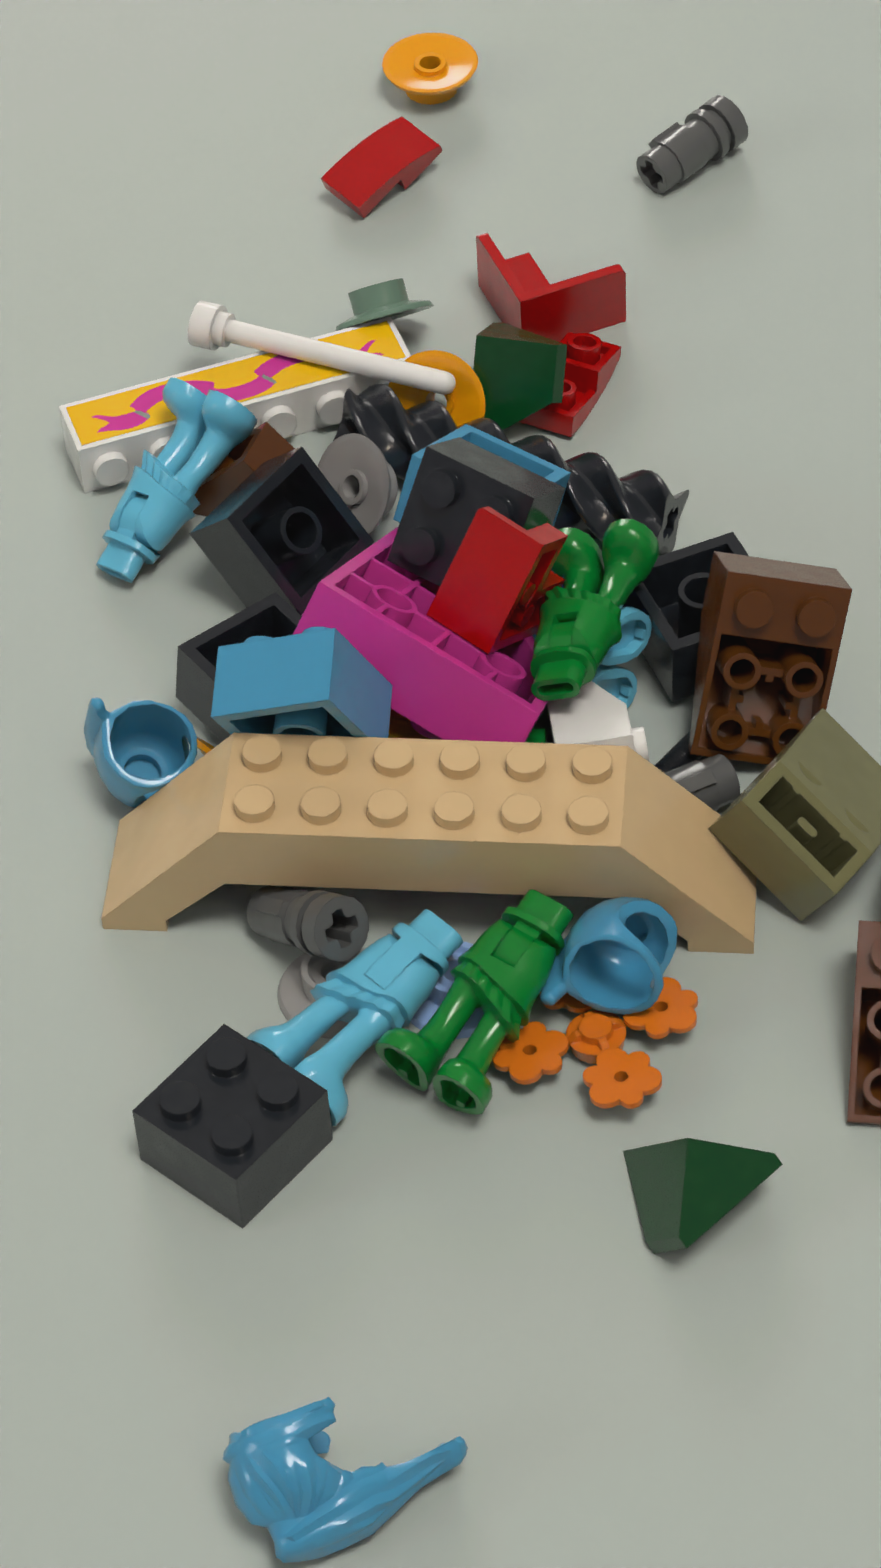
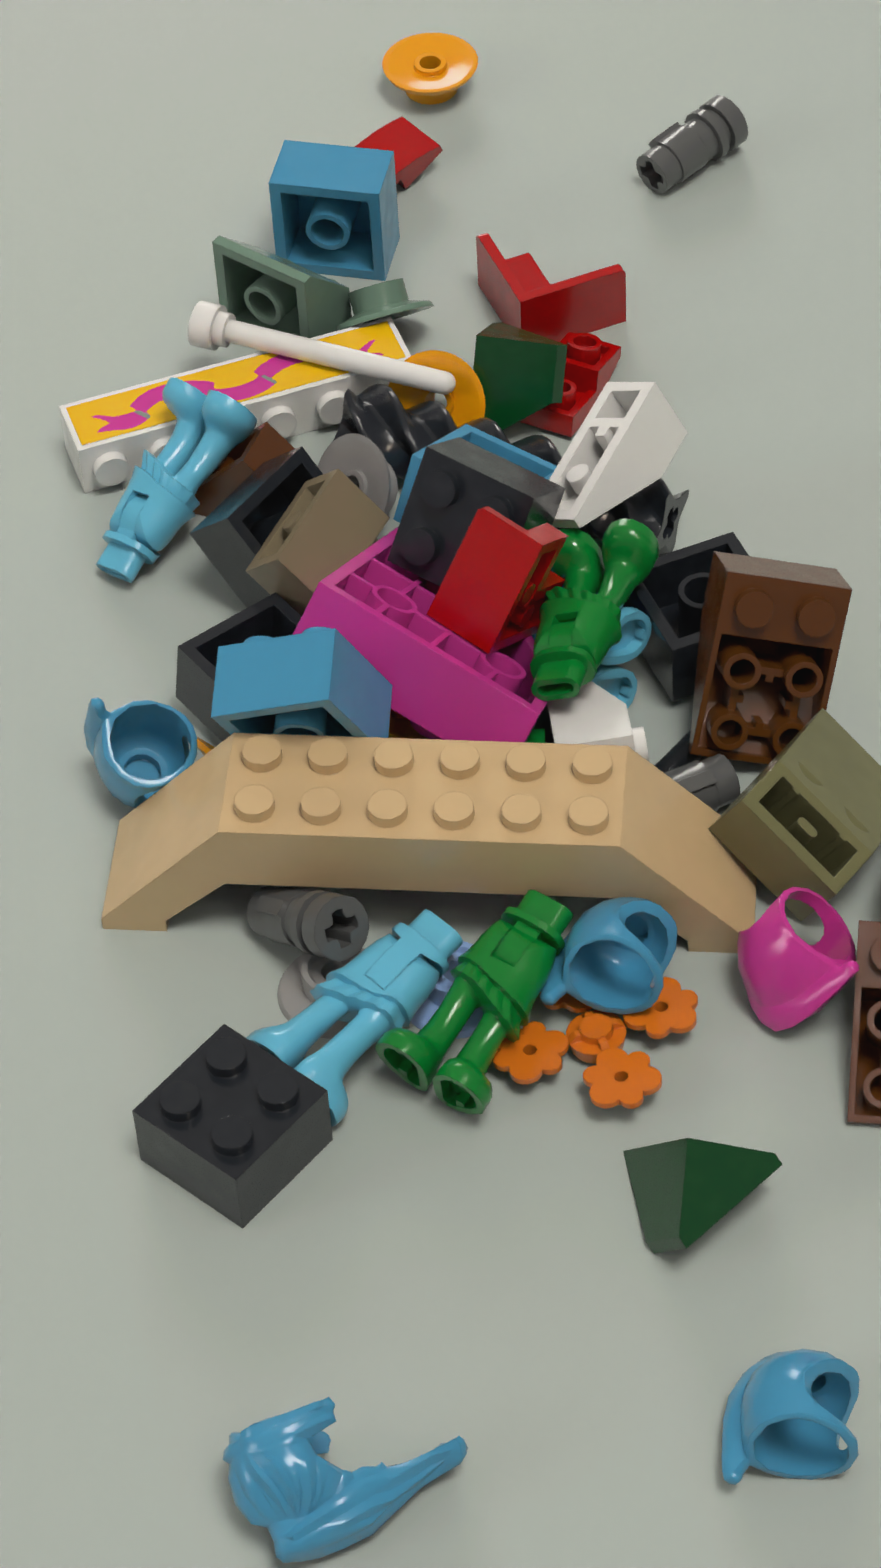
none -> sand green slope [212,235,352,338]
none -> dark tan brick [246,469,390,616]
none -> dark azure brick [268,140,400,281]
none -> white slope [549,382,688,528]
none -> dark azure piece [722,1349,860,1485]
none -> dark pink piece [737,887,859,1032]

